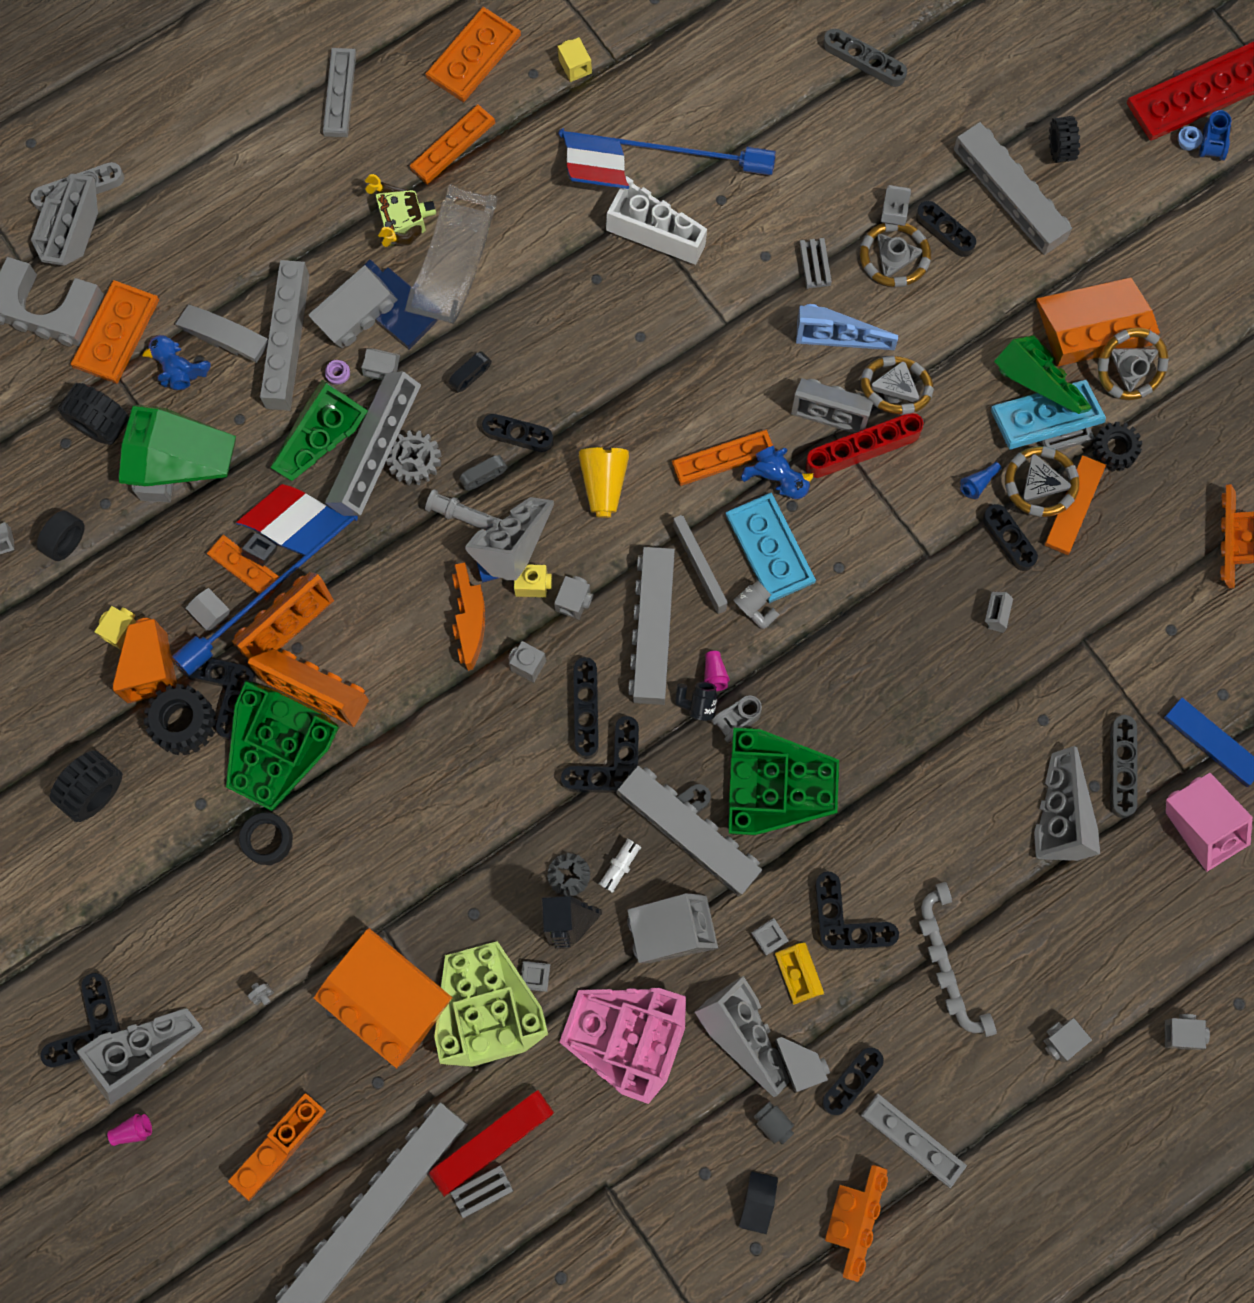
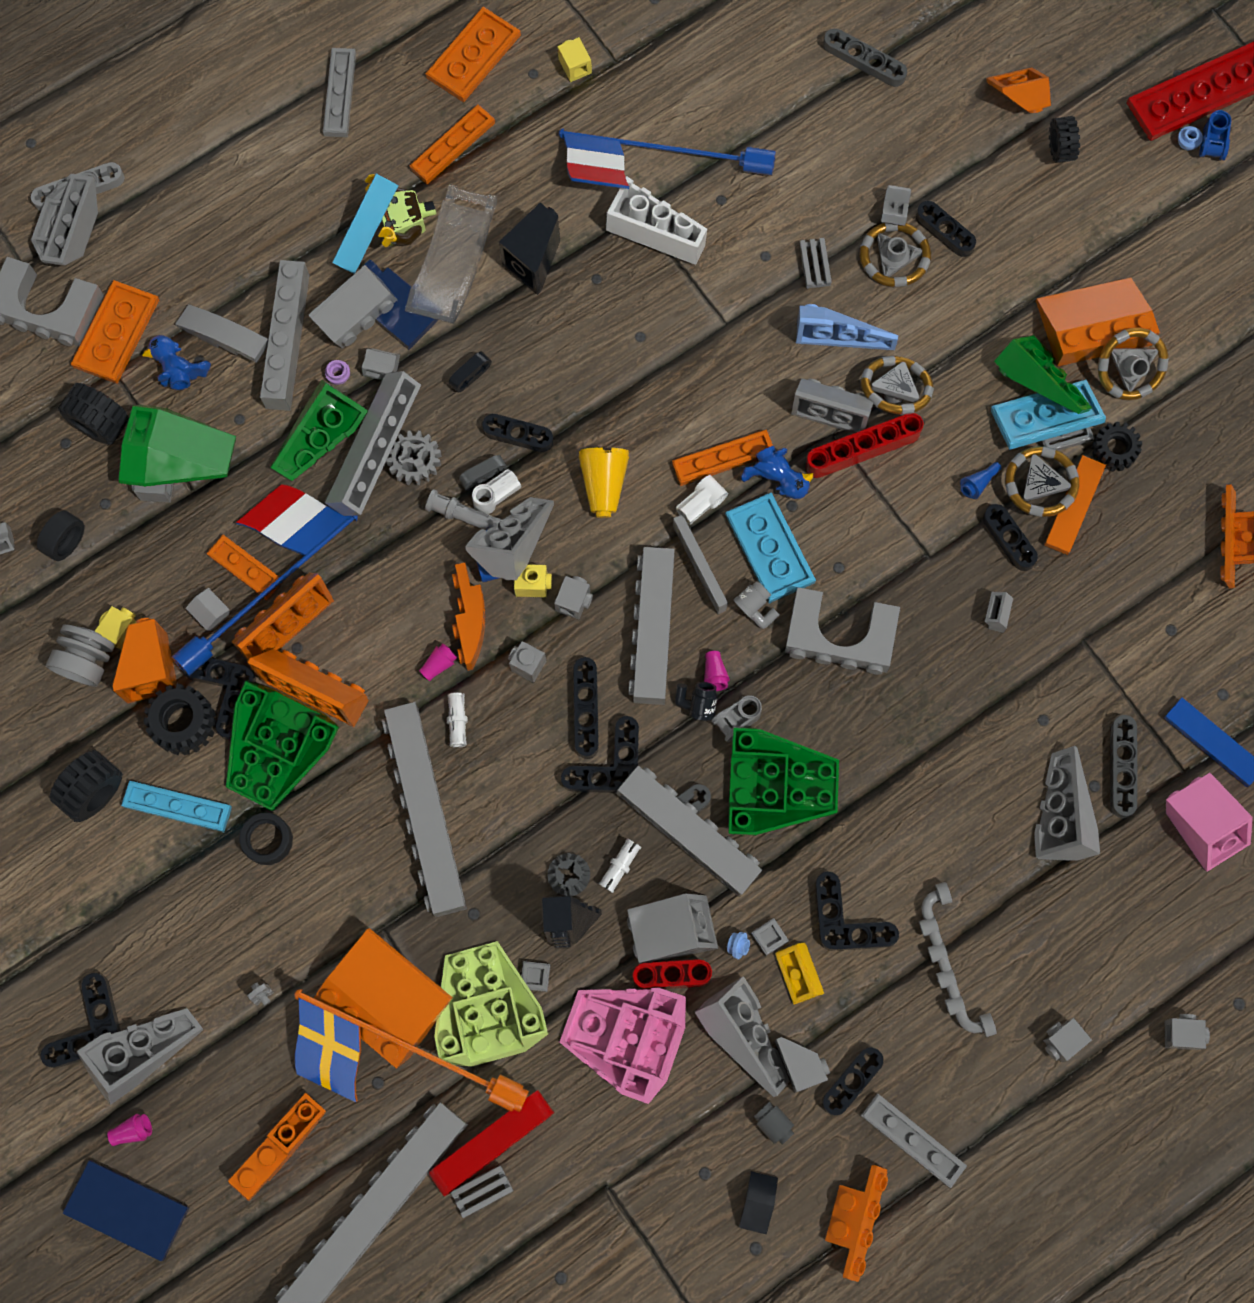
black tile [241,533,278,567] -> none
light grey brick [954,122,1072,255] -> none
none -> light grey wheel [45,624,115,687]
none -> dark blue tile [62,1161,190,1261]
none -> medium azure tile [121,781,232,832]
none -> flag [294,989,529,1112]
none -> medium azure tile [332,173,399,274]
none -> light grey brick [382,702,467,917]
none -> dark pink cone [419,643,458,681]
none -> white pin [447,693,468,747]
none -> white piece [472,469,521,514]
none -> black slope [499,202,560,295]
none -> red beam [633,960,712,990]
none -> white piece [676,475,728,525]
none -> light blue plate [727,932,750,959]
none -> light grey arch [785,587,900,675]
none -> orange slope [986,67,1051,113]

